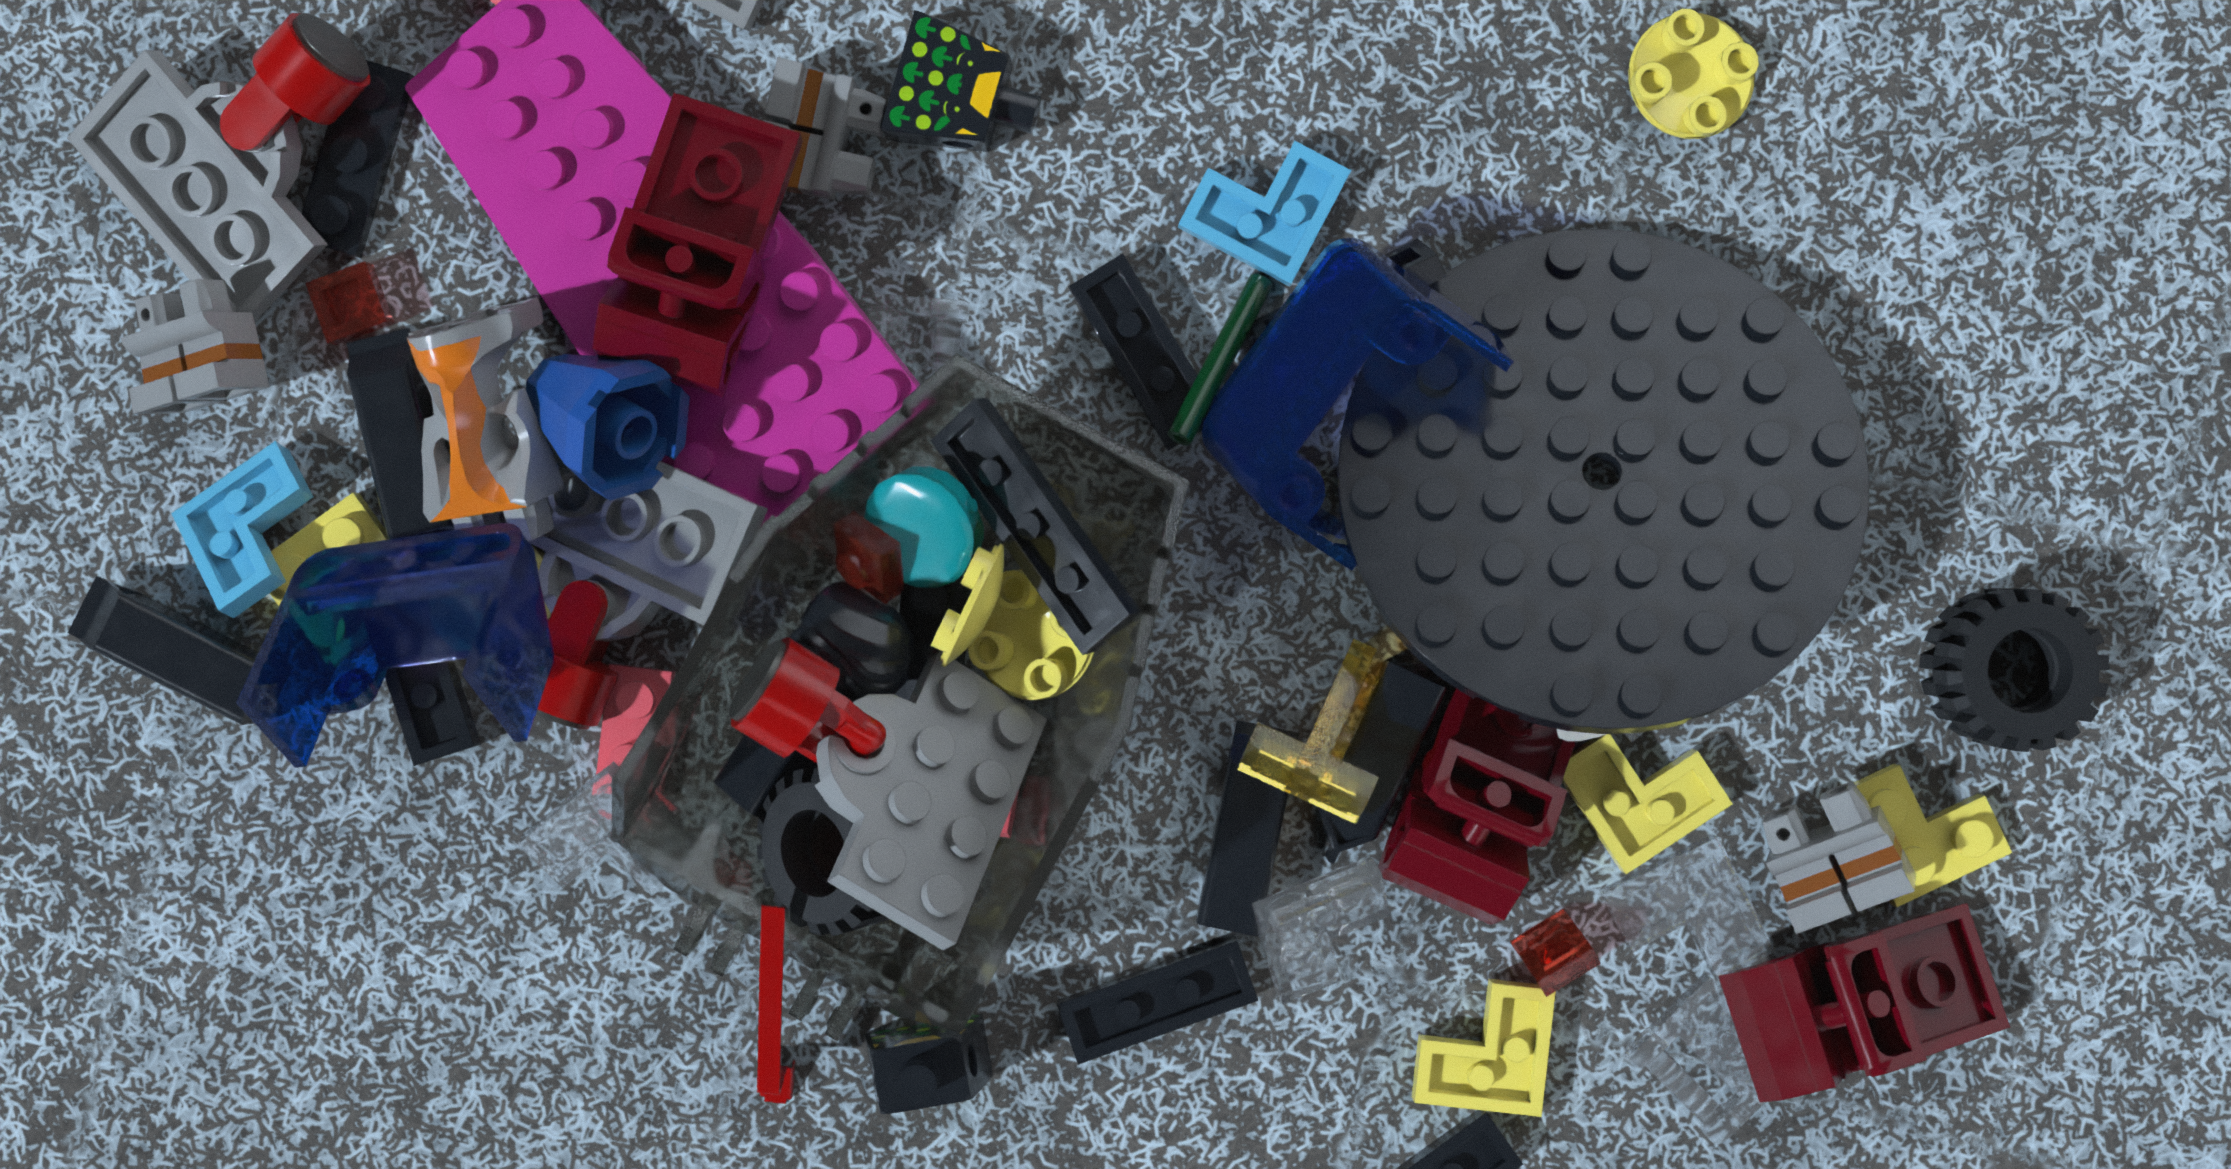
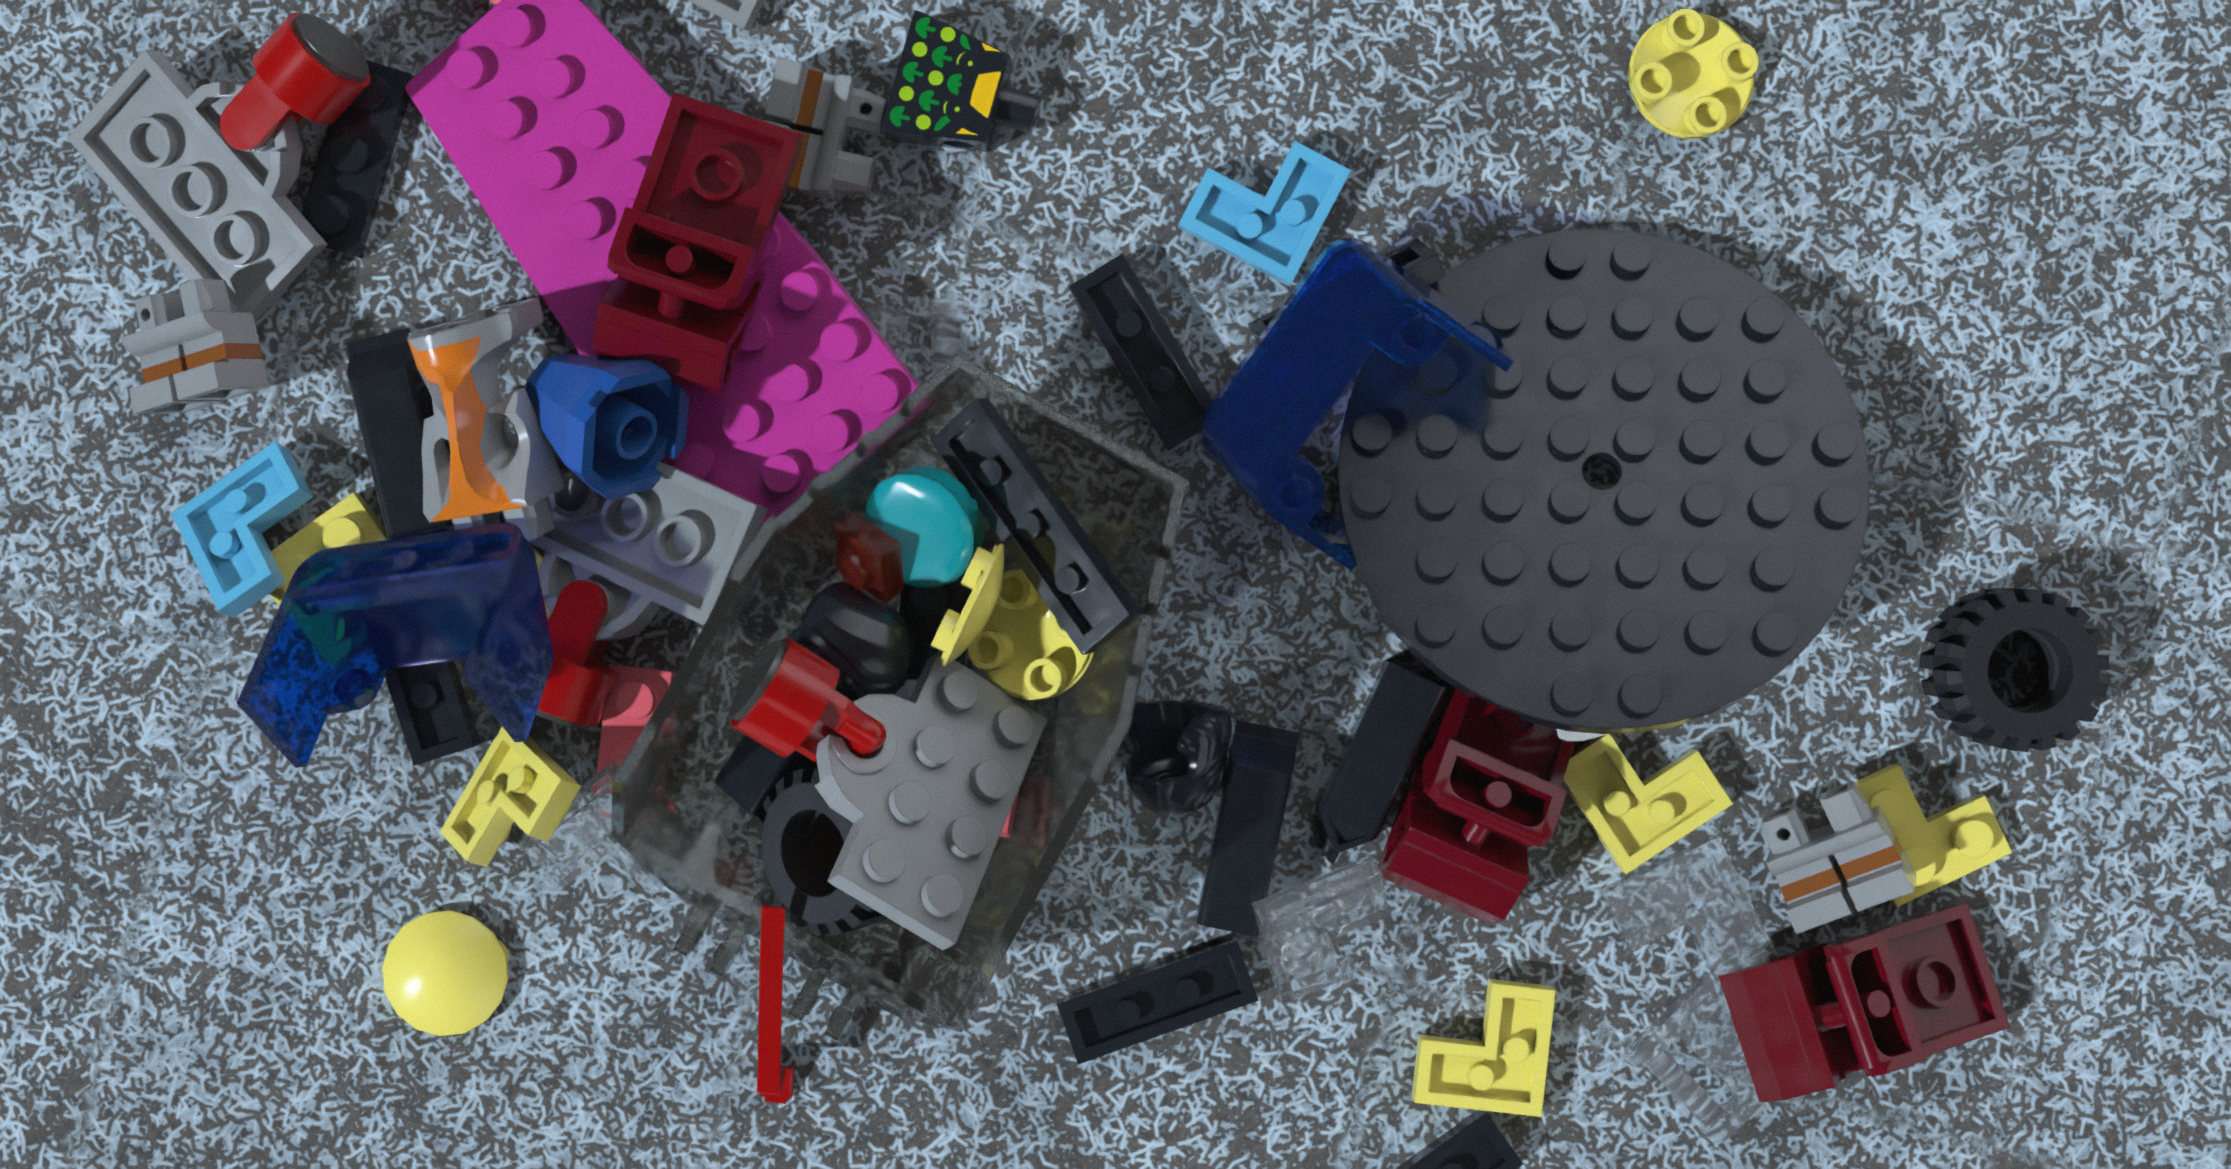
black piece [68,576,288,725] -> none
clear red plate [305,261,395,345] -> none
black torso [865,1014,993,1114] -> none
dark green piece [1167,273,1273,446] -> none
clear yellow bracket [1237,639,1379,824] -> none
clear red plate [1510,908,1601,997] -> none
none -> light yellow dish [382,910,510,1036]
none -> light yellow plate [440,724,581,868]
none -> black hair [1116,699,1232,814]

